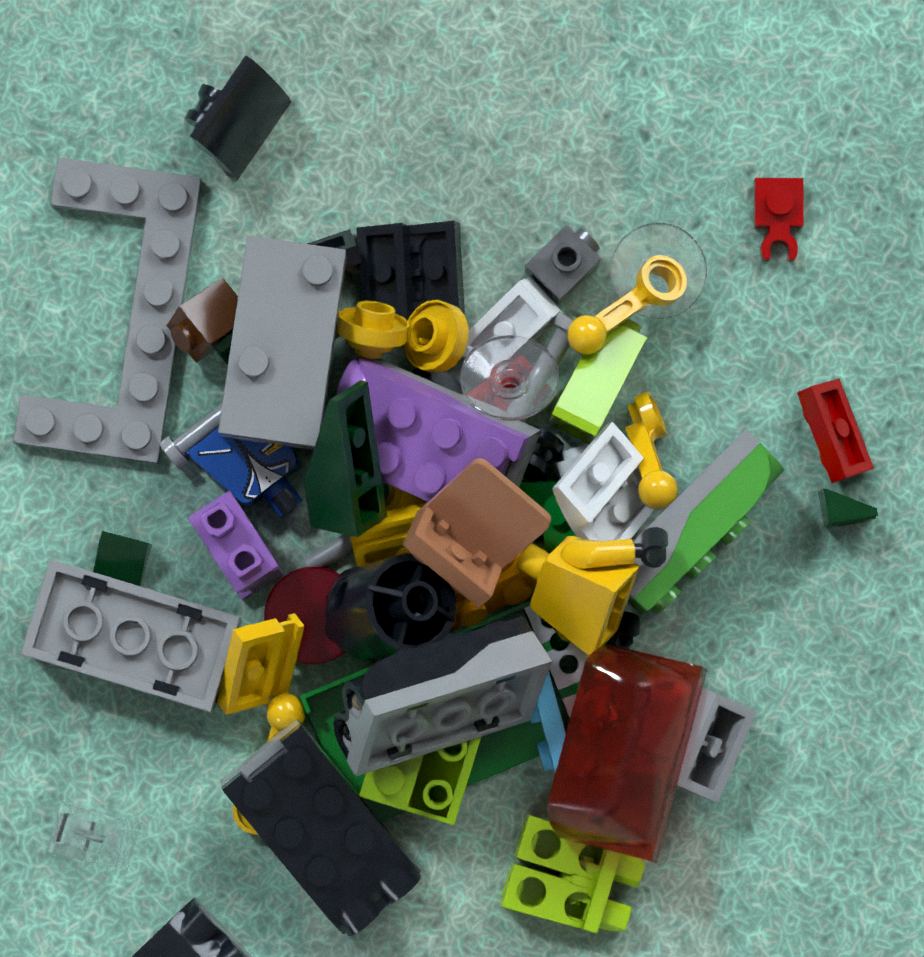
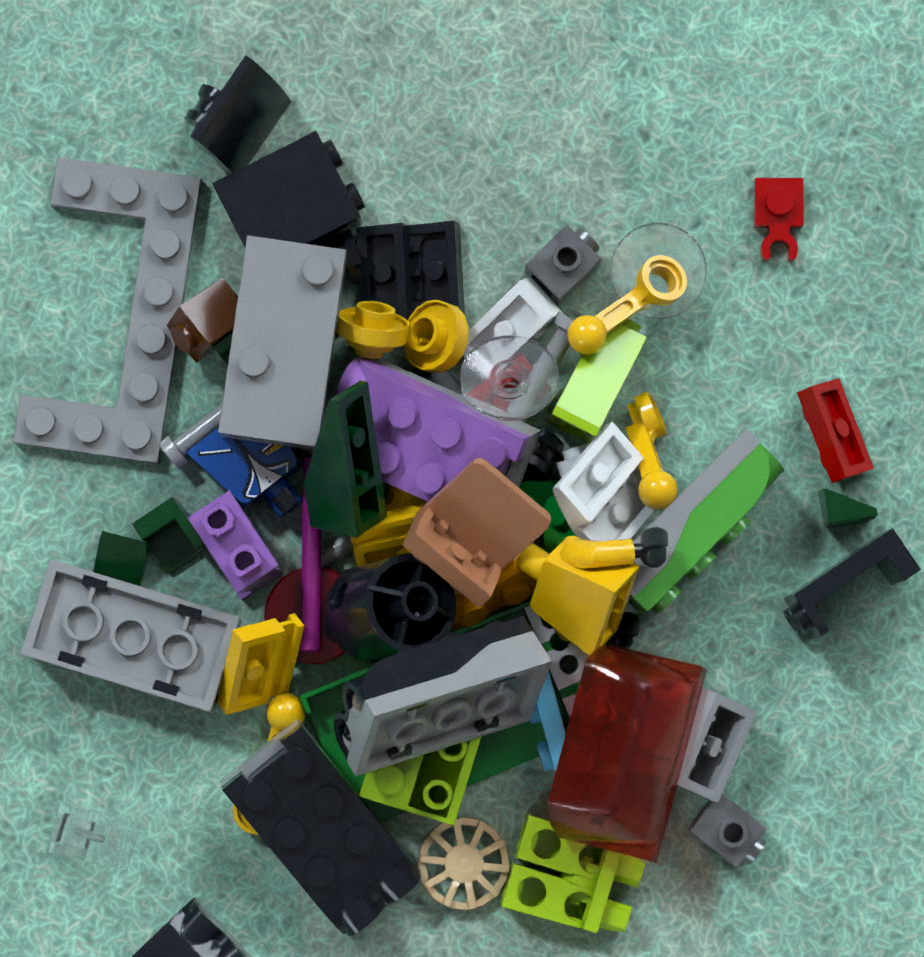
none -> dark green panel [131,496,208,573]
none -> black panel [212,131,366,247]
none -> magenta bar [300,457,321,653]
none -> tan wheel [417,817,510,910]
none -> flat silver brick [686,794,767,868]
none -> black panel [783,528,921,639]

